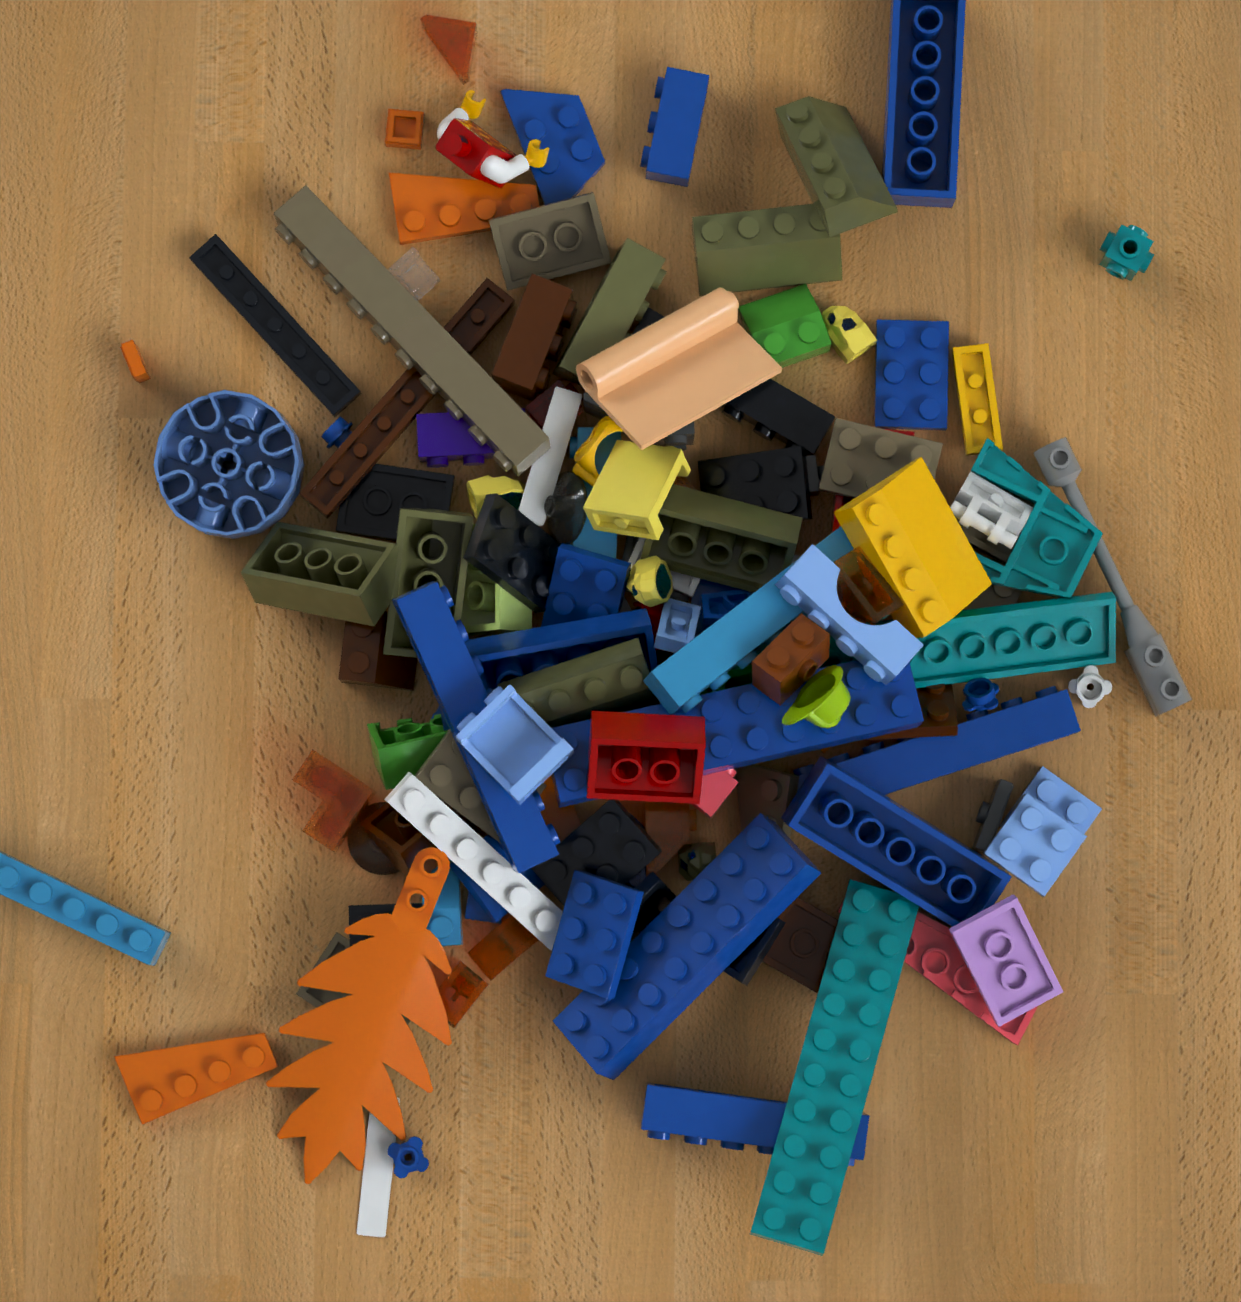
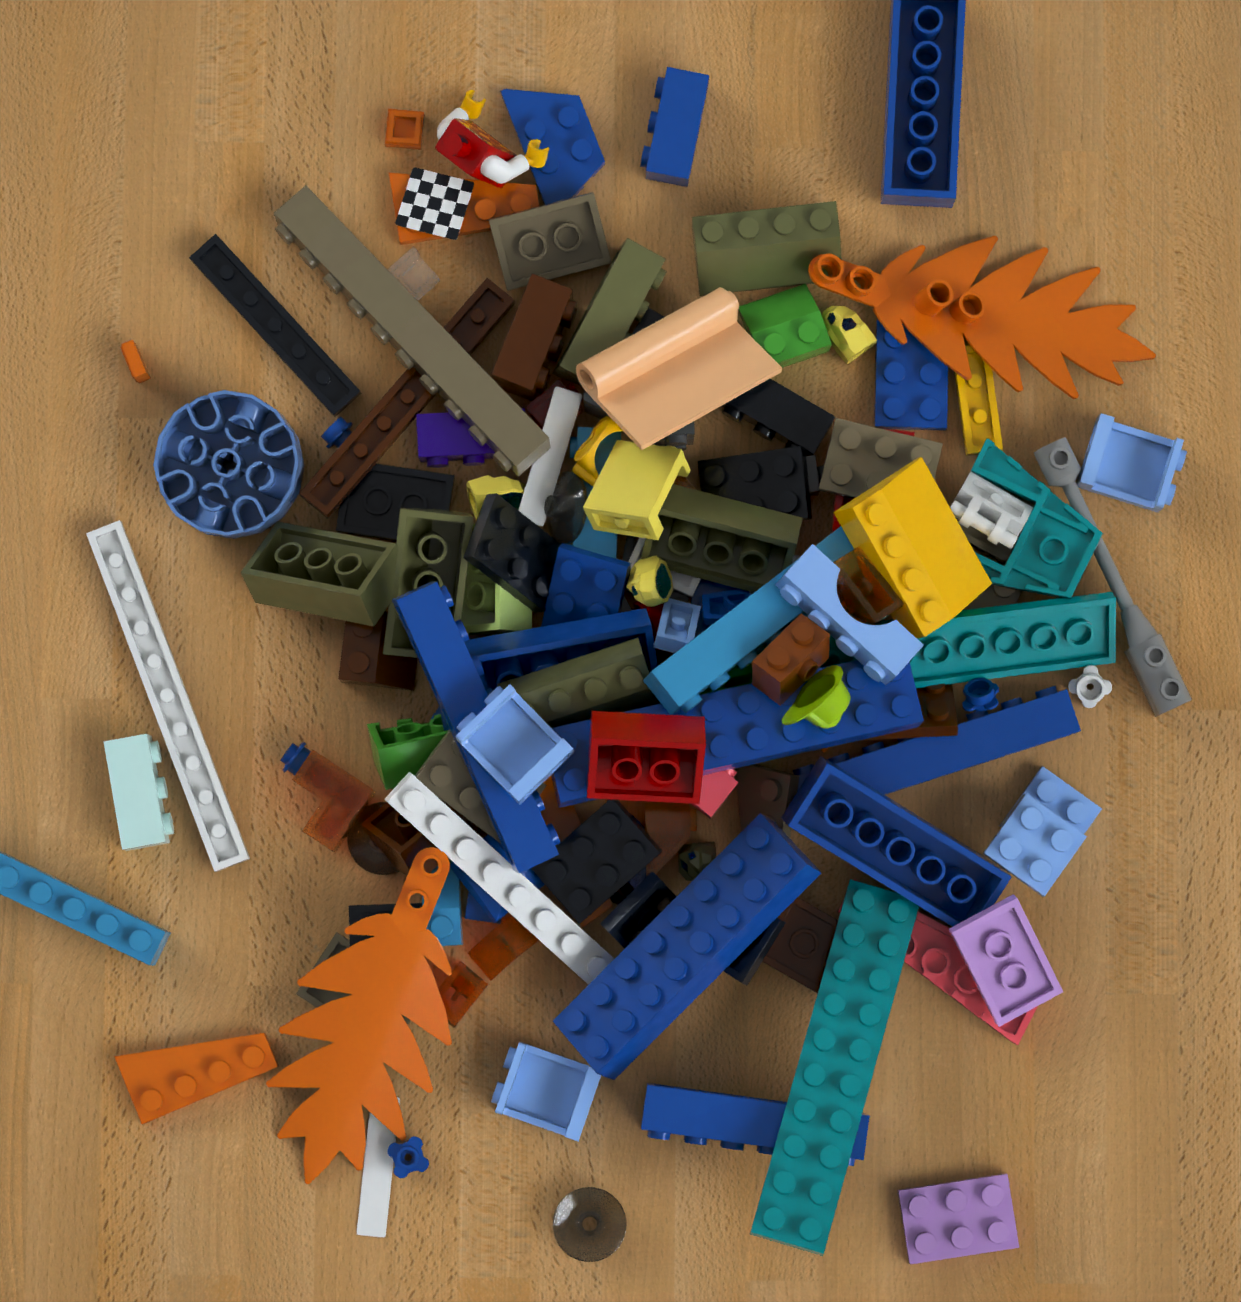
clear orange slope [420,15,478,85] -> none
blue plate [545,870,644,999] -> none
olive slope [775,96,898,237] -> none
dark grey plate [972,779,1014,853] -> none
teal brick [1099,225,1154,281] -> none
none -> white plate [86,520,250,872]
none -> light aqua brick [103,734,174,851]
none -> blue plate [280,742,313,776]
none -> sticker [395,167,474,240]
none -> light blue panel [491,1042,601,1142]
none -> clear smoke dish [553,1187,627,1262]
none -> orange plant [808,236,1156,399]
none -> lavender plate [897,1173,1019,1264]
none -> light blue panel [1076,413,1187,513]

